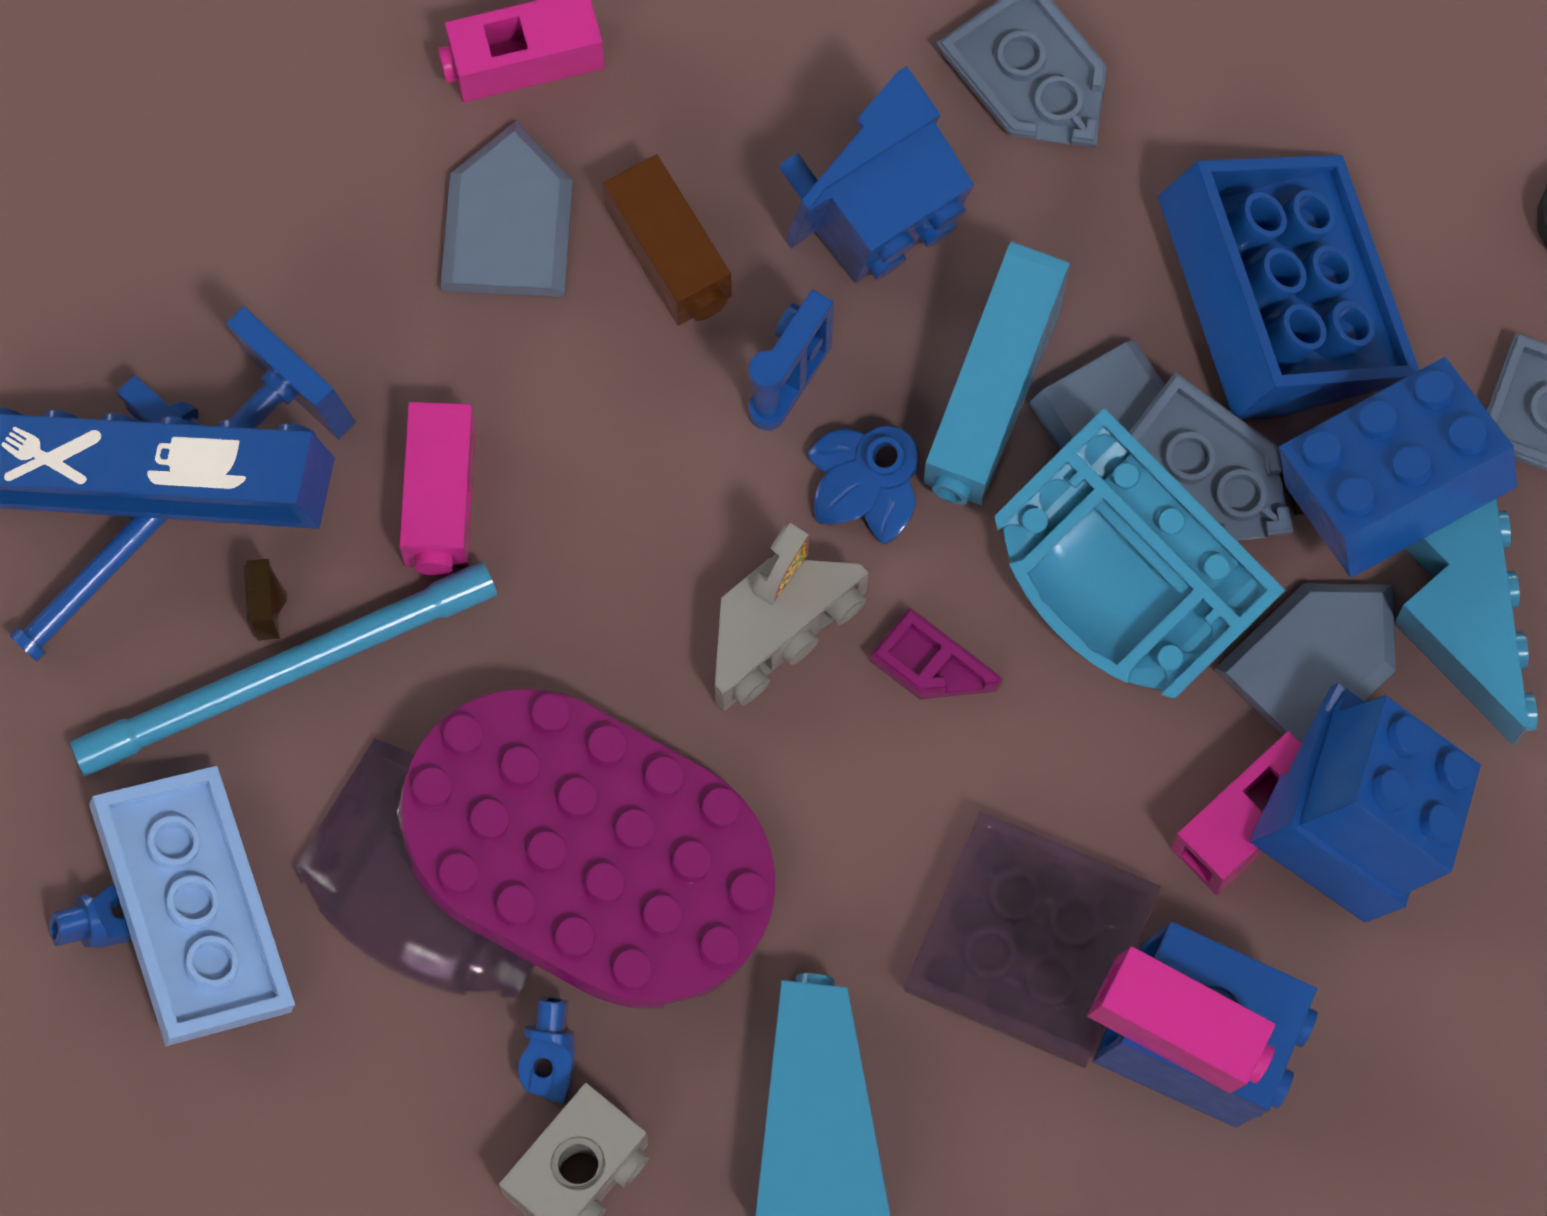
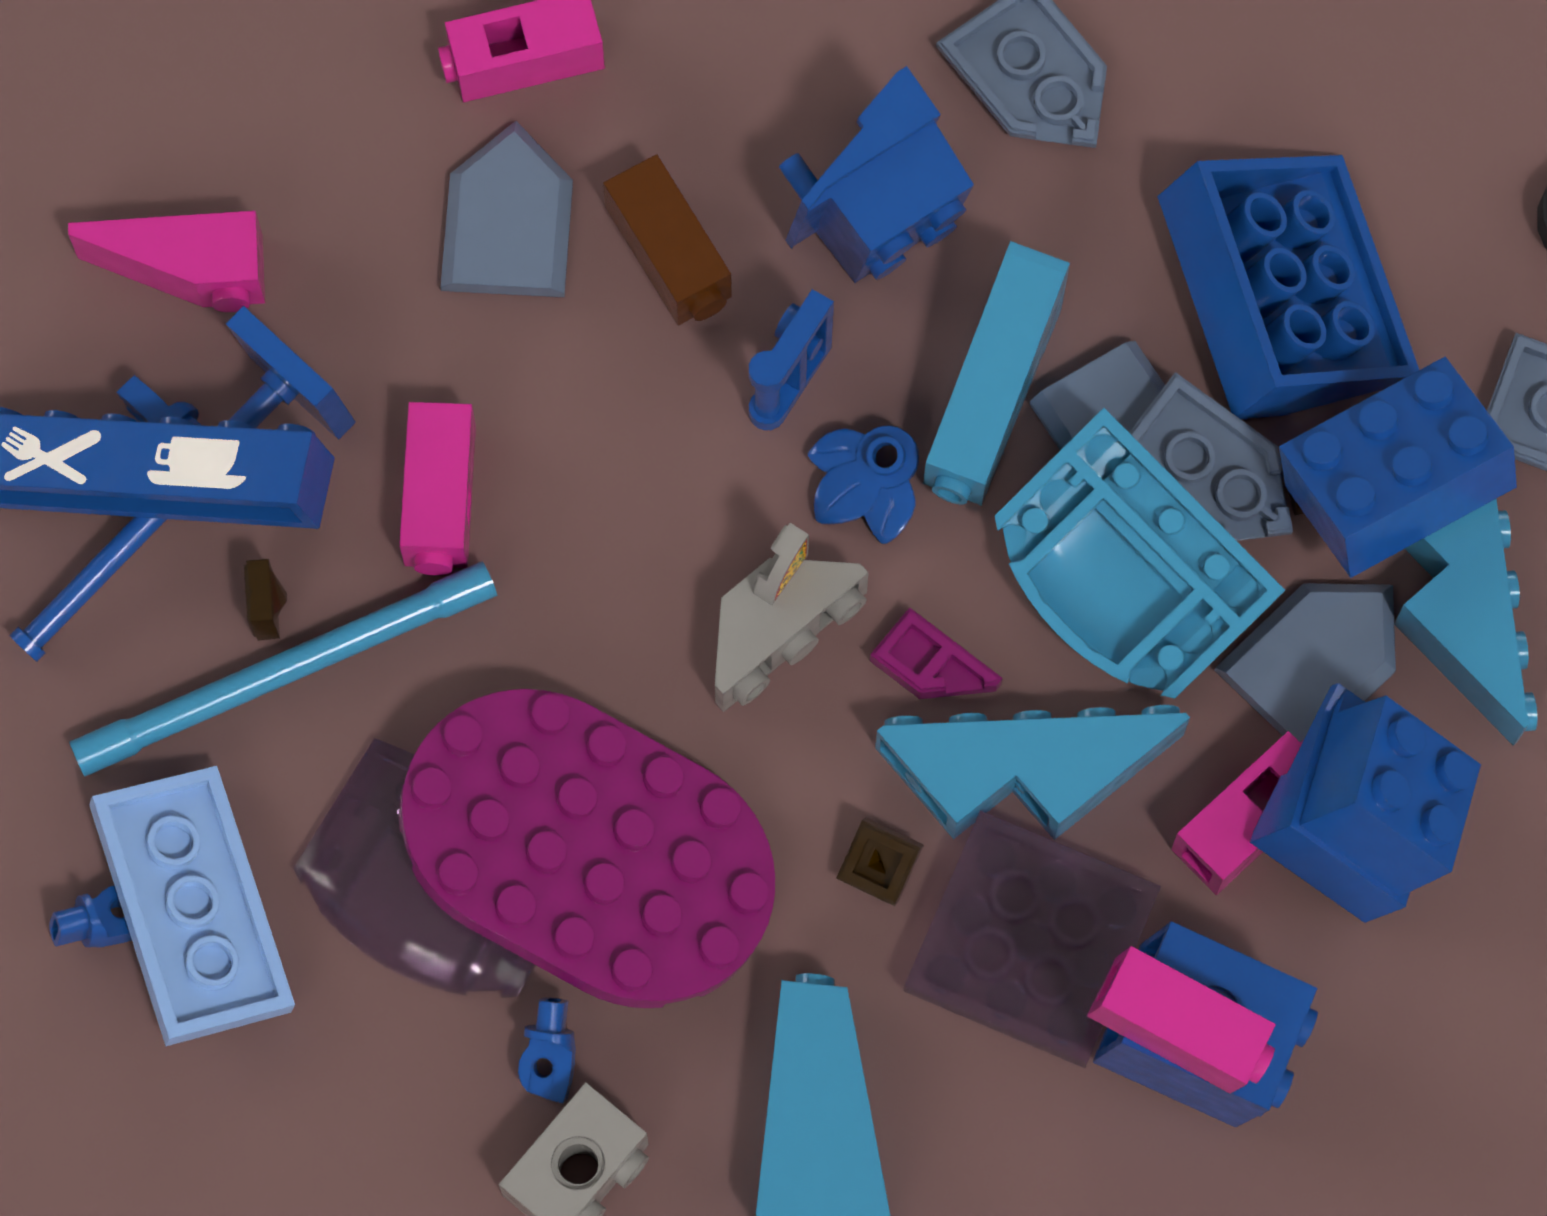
none -> dark pink slope [68,211,265,312]
none -> dark brown tile [836,817,924,906]
none -> dark azure slope [875,705,1190,840]

